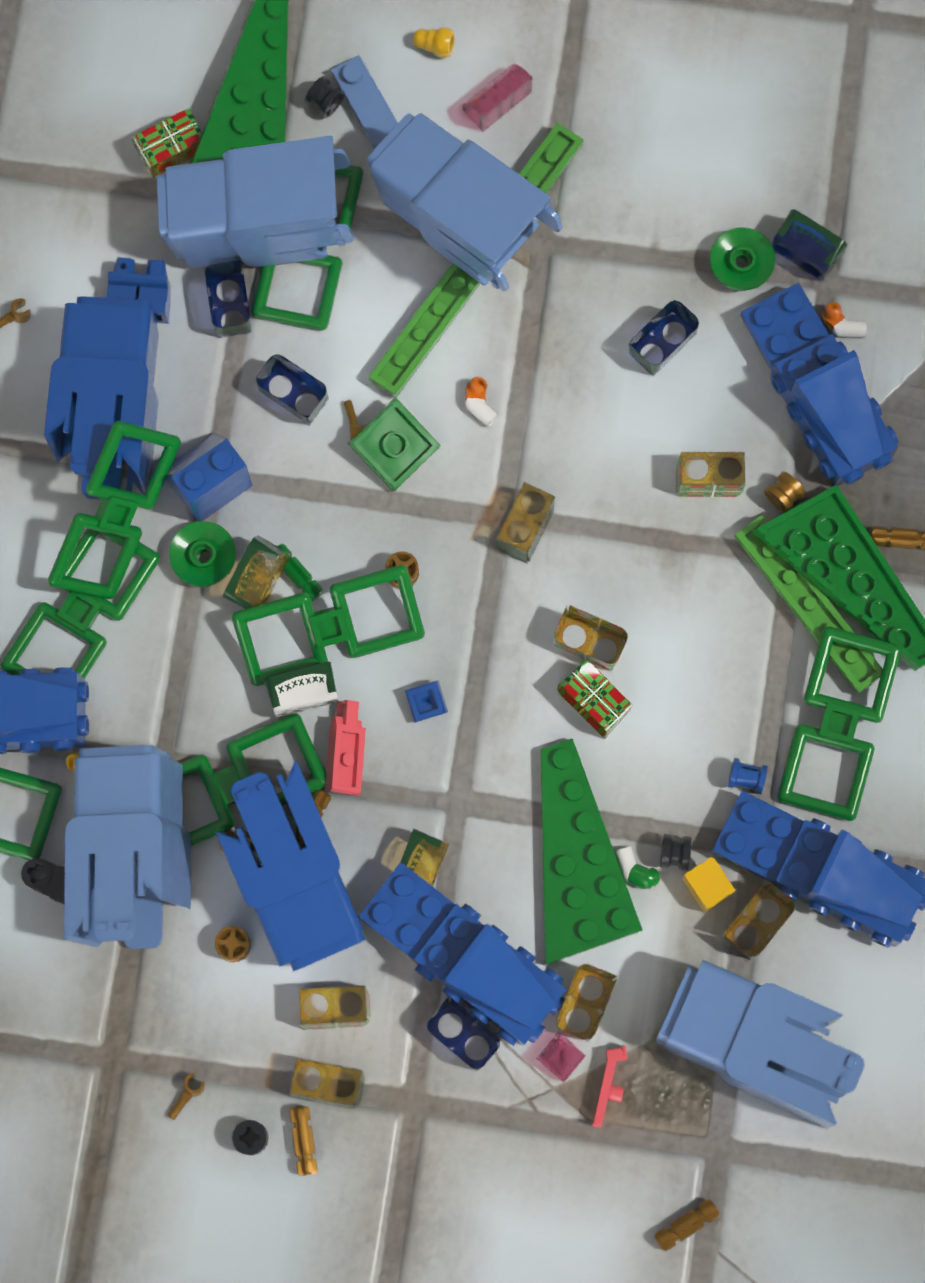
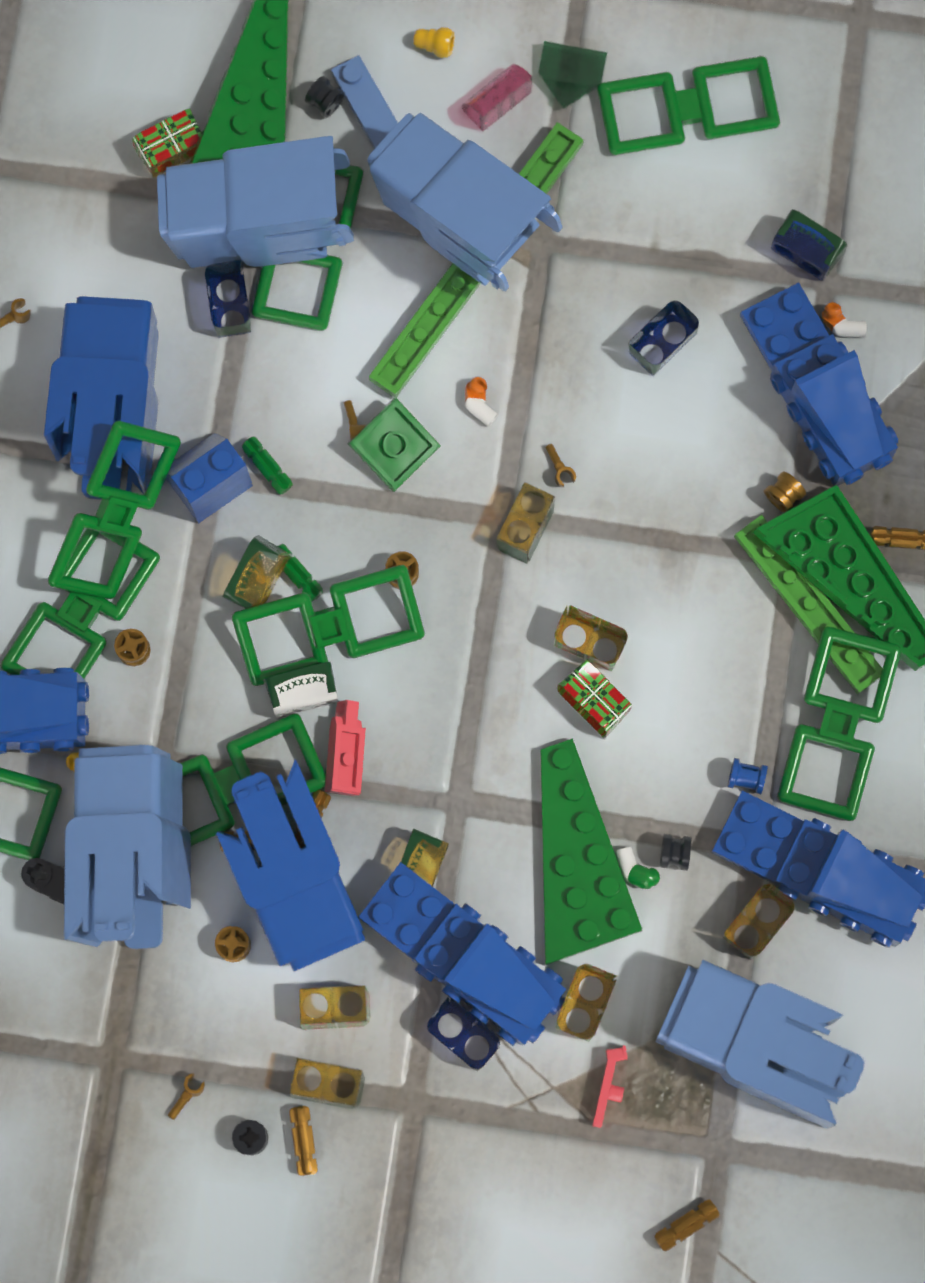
blue hips [104,257,171,324] -> none
green dish [169,521,236,587] -> none
clear blue piece [256,354,329,426] -> none
blue tile [405,680,448,723] -> none
clear pink tile [536,1032,586,1082] -> none
piece [676,452,745,497] -> none
yellow panel [682,857,736,913] -> none
green dish [710,227,775,291] -> none
none -> pearl gold wheel [114,628,151,667]
none -> green axle [242,436,293,495]
none -> clear green slope [538,41,607,109]
none -> pearl gold hand [545,444,576,487]
none -> green bar [597,56,780,155]

